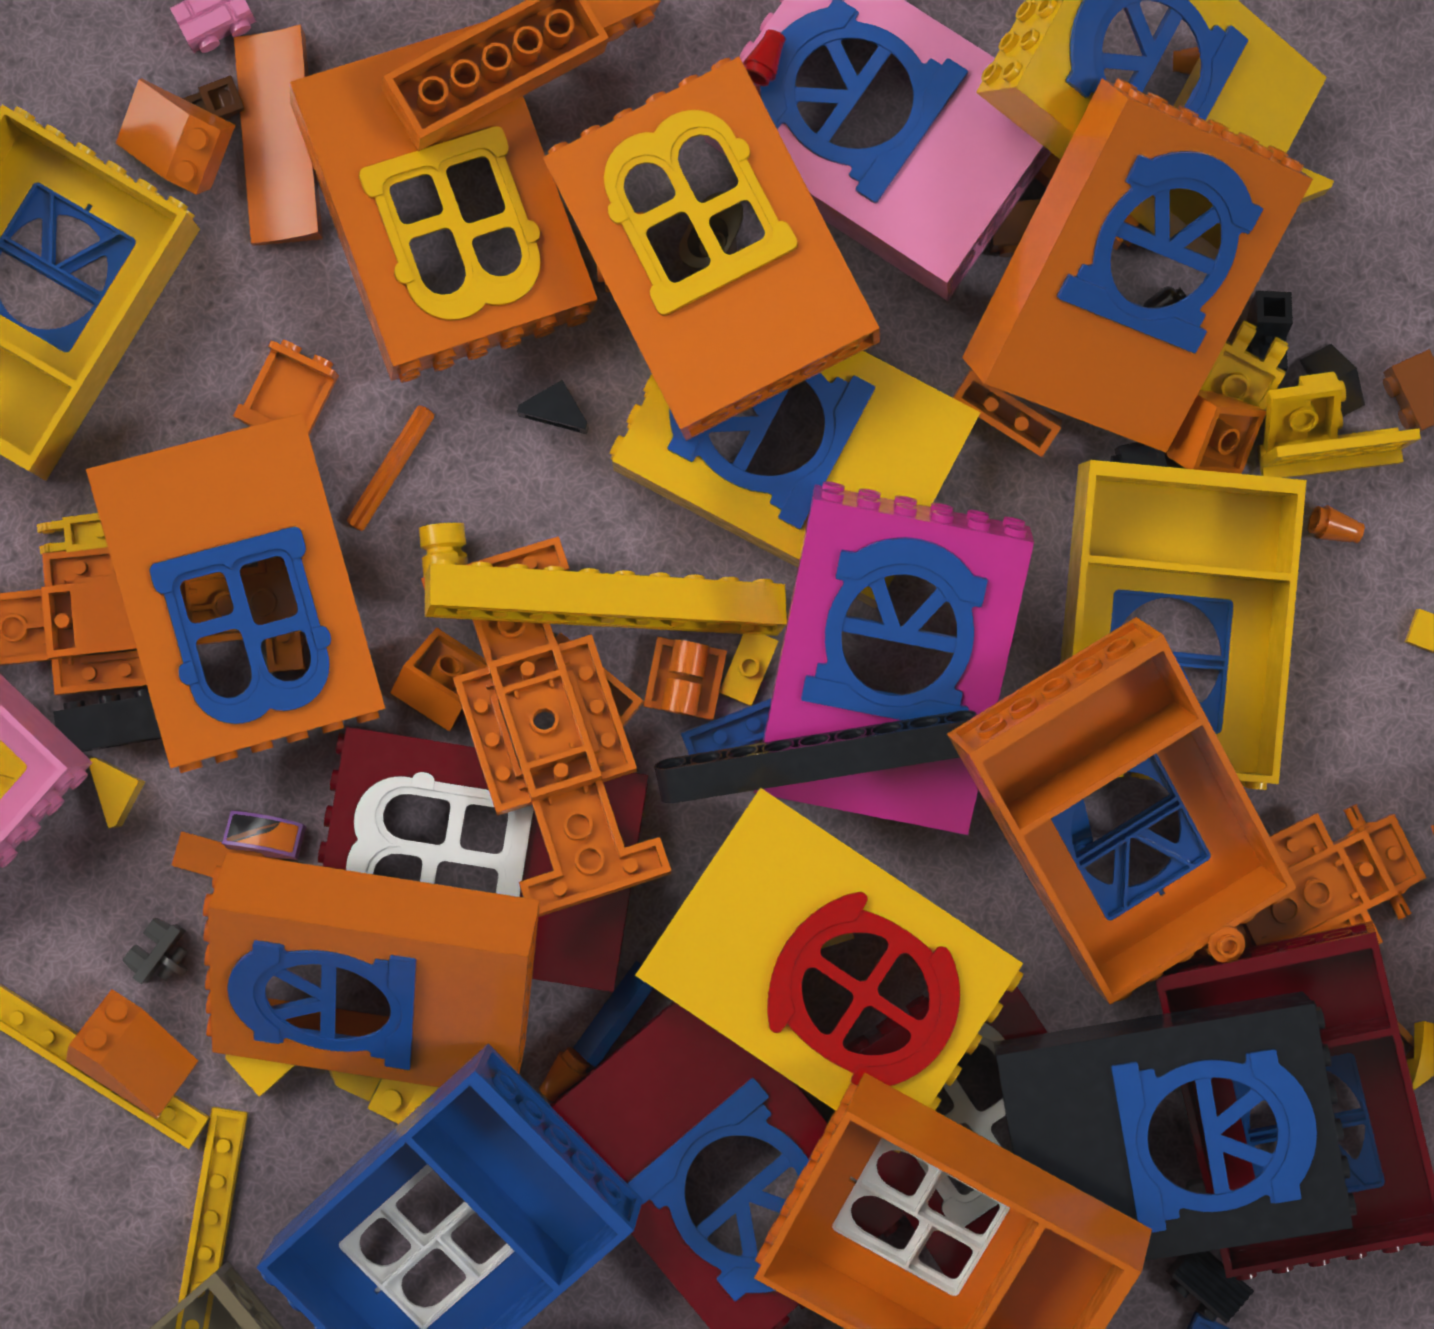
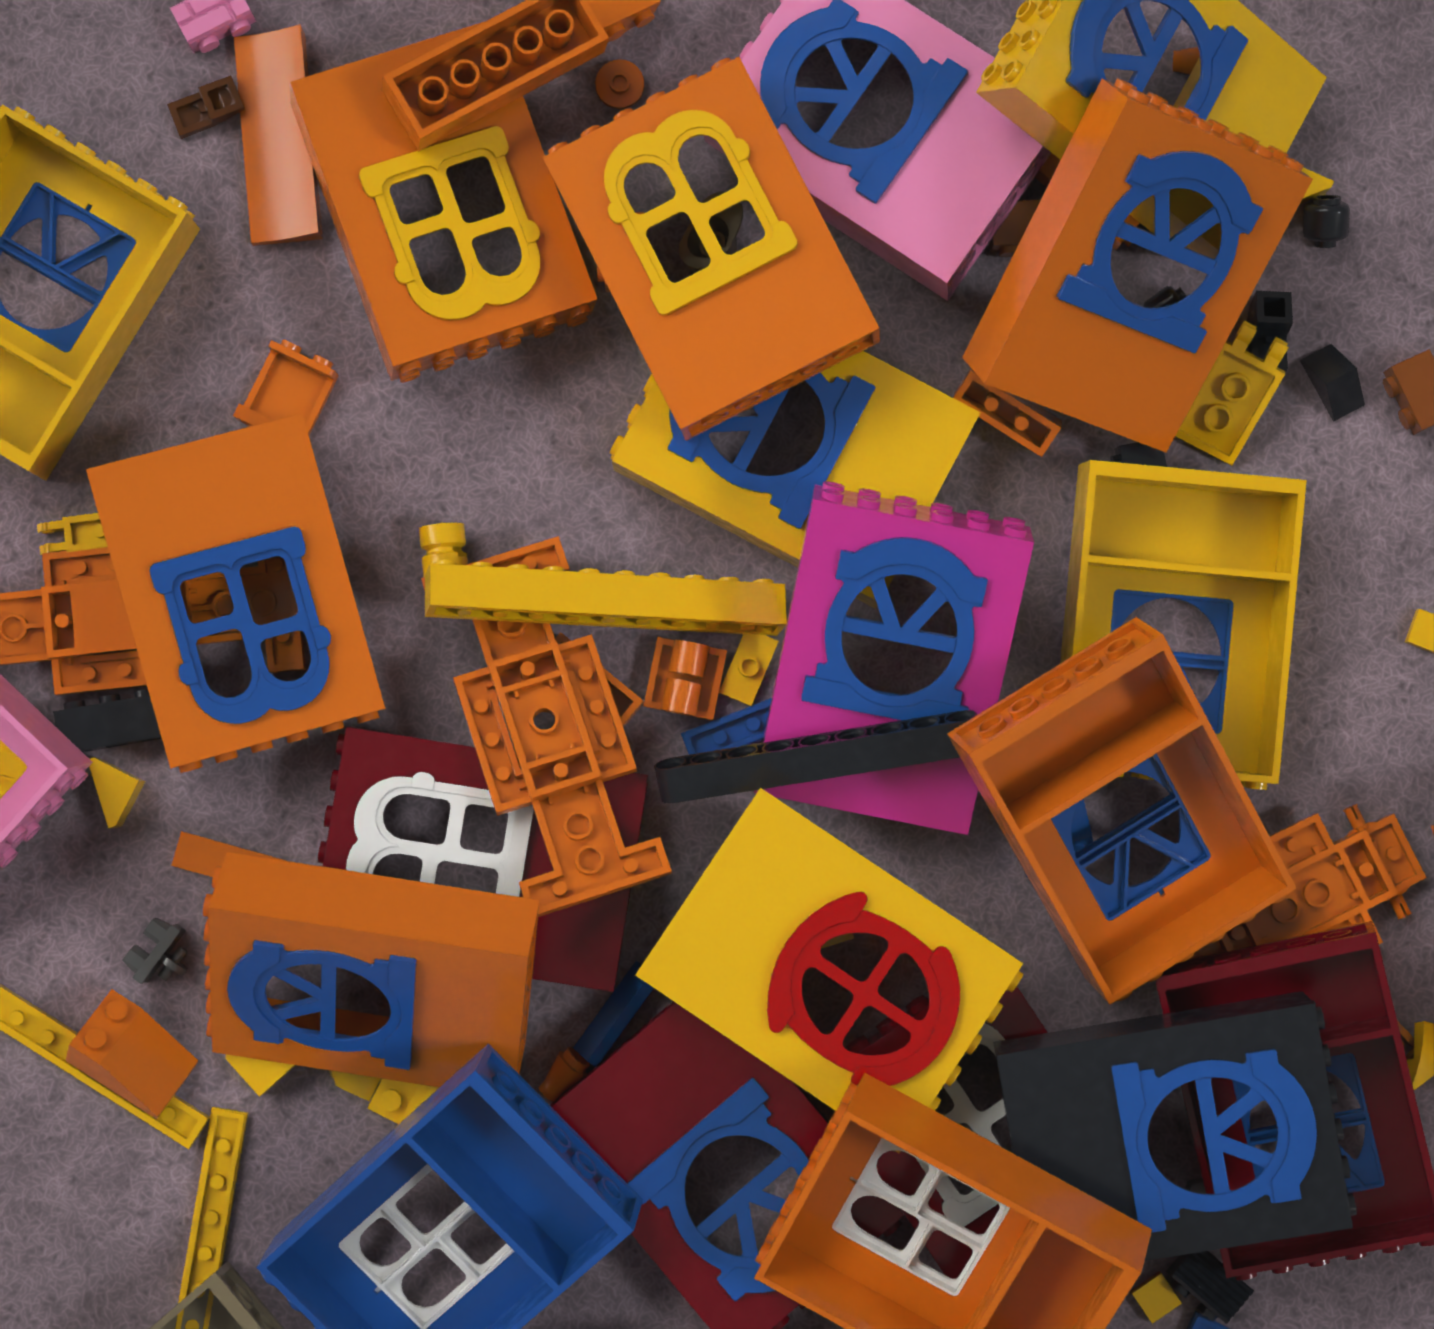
orange slope [116,78,235,195] -> none
slope [222,810,306,860] -> none
orange axle [347,405,434,531] -> none
orange slope [390,627,487,732] -> none
black slope [517,380,589,434] -> none
red cone [743,29,786,86] -> none
orange slope [1165,390,1266,474] -> none
orange plate [1203,926,1245,963] -> none
yellow fence [1257,427,1421,478] -> none
yellow plate [1263,371,1346,453] -> none
orange cone [1308,505,1365,543] -> none
none -> orange piece [595,59,644,109]
none -> yellow tile [1130,1271,1182,1324]
none -> black head [1303,195,1350,248]

